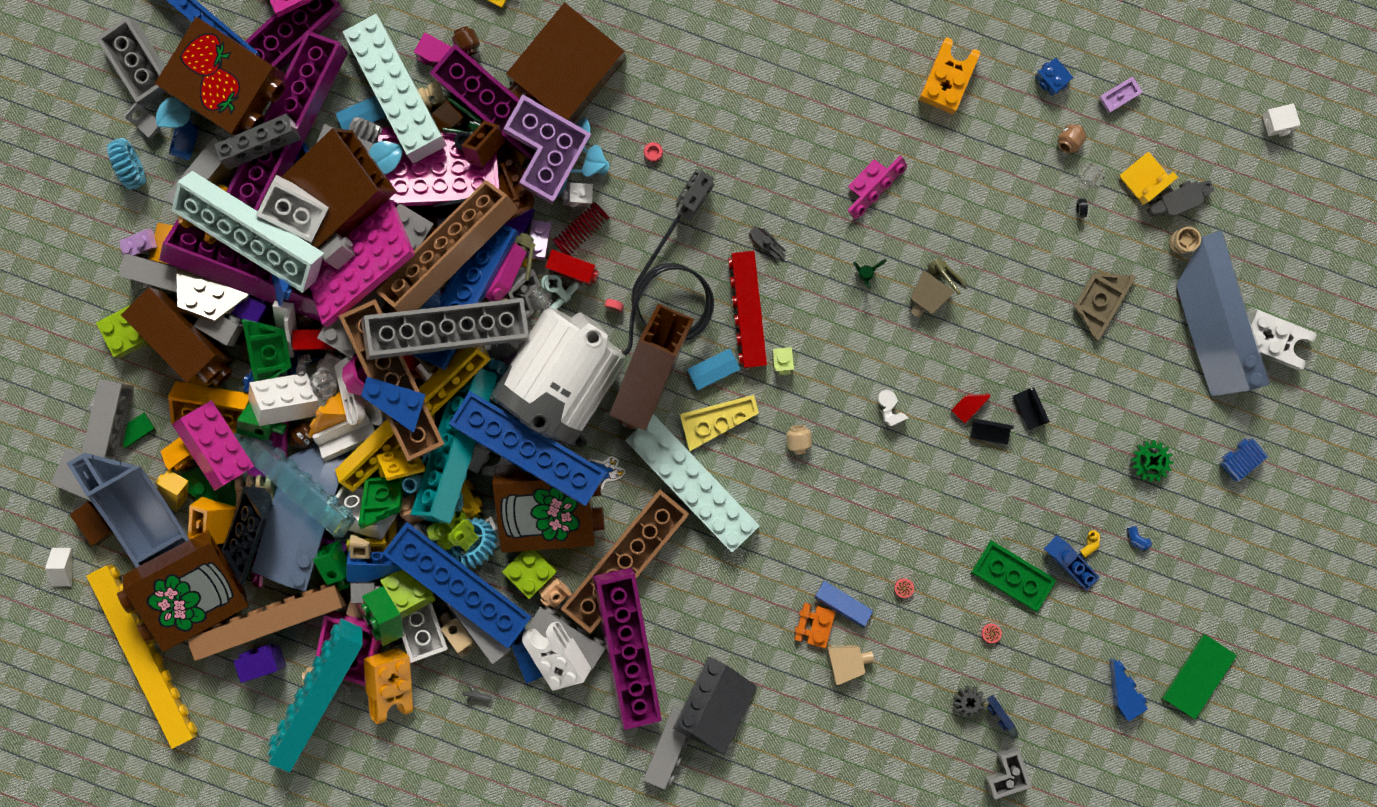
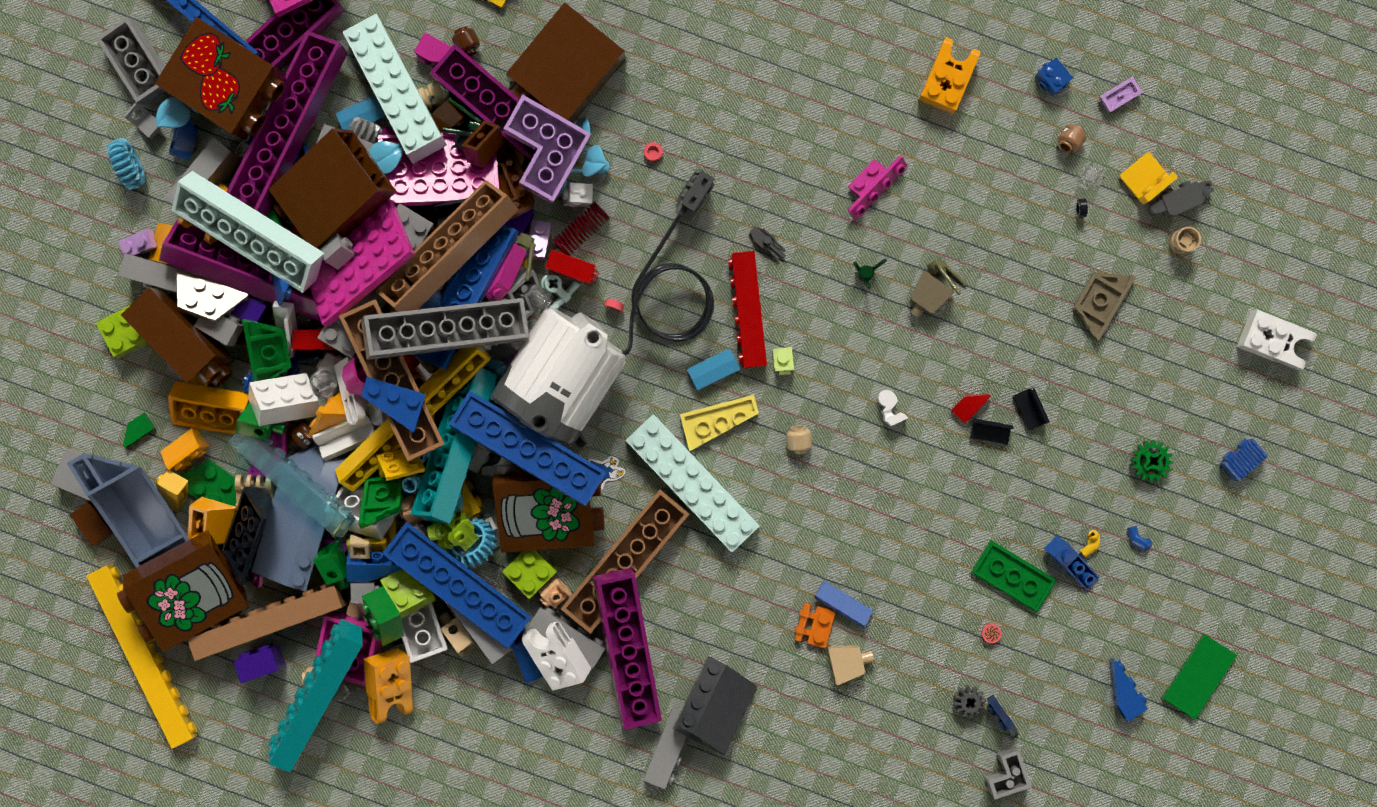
white slope [45,548,72,587] -> none
light grey brick [81,379,134,460] -> none
dark pink brick [172,400,254,490] -> none
dark grey brick [214,113,301,170] -> none
white slope [256,175,329,242] -> none
clear arm [296,354,312,377] -> none
dark grey bar [462,684,492,703] -> none
reddish brown brick [609,304,694,431] -> none
tile [894,578,914,598] -> none
sand blue slope [1177,230,1269,396] -> none
white head [1262,103,1300,136] -> none

